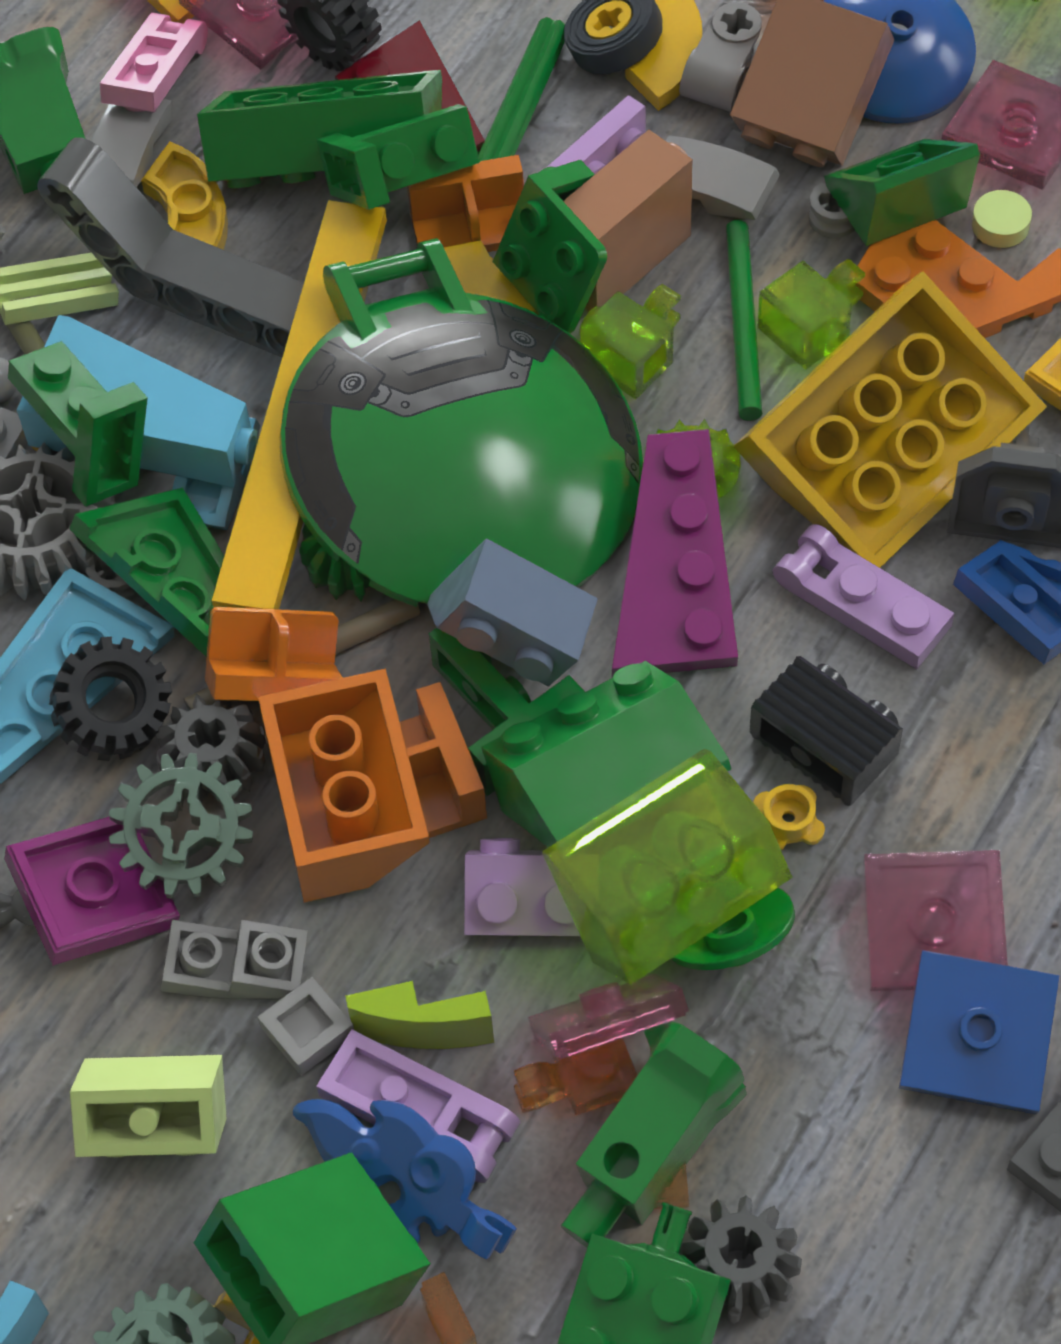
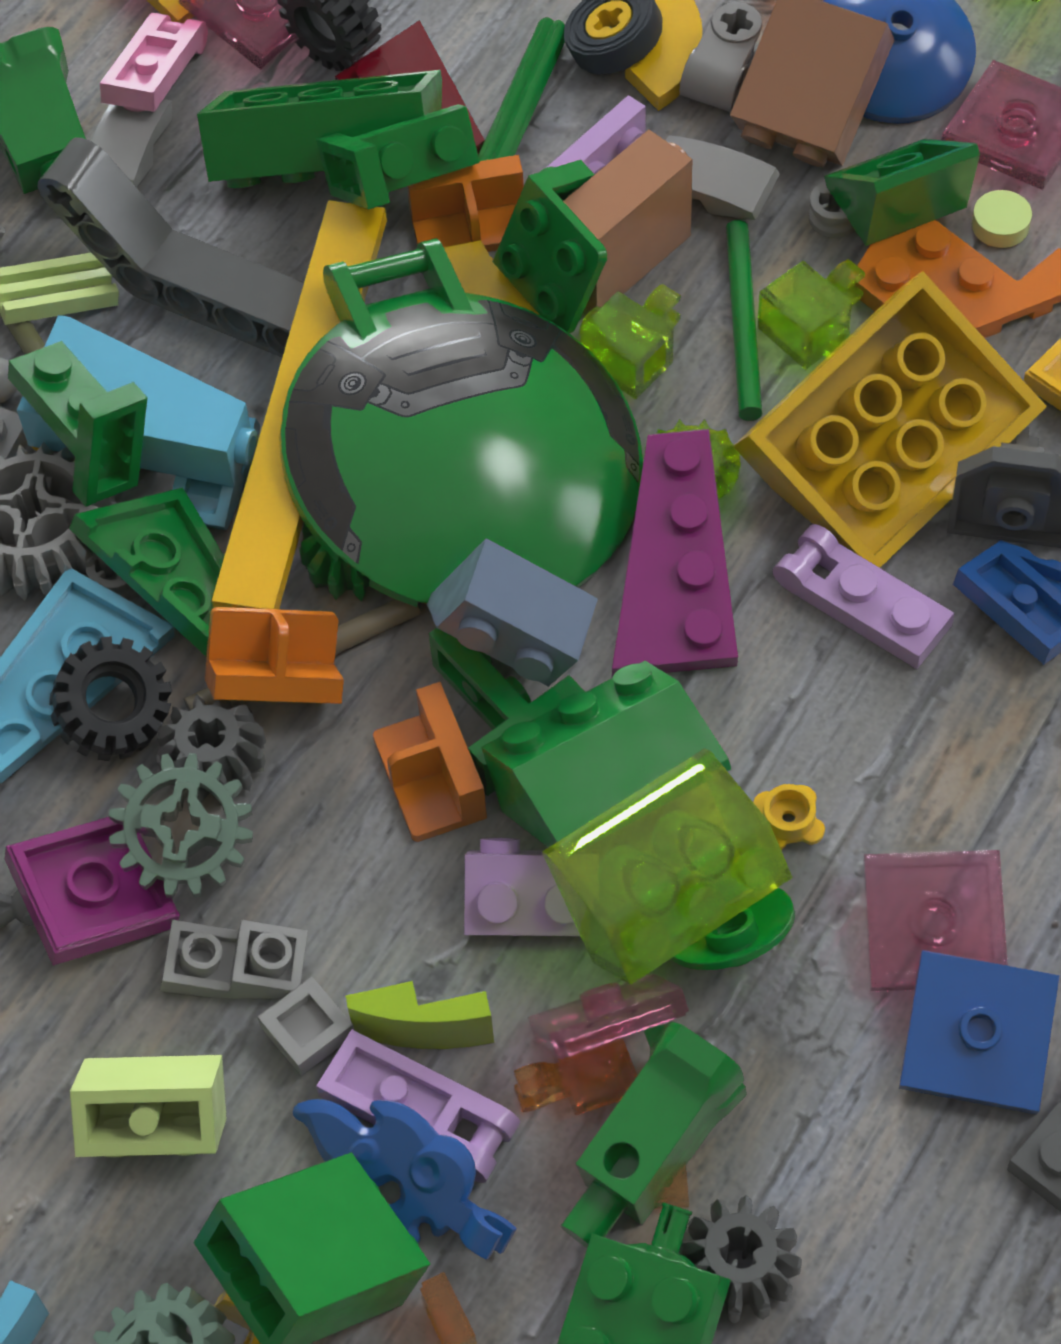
yellow tile [141,141,228,250] -> none
orange slope [258,668,430,903] -> none
black brick [749,656,903,806] -> none

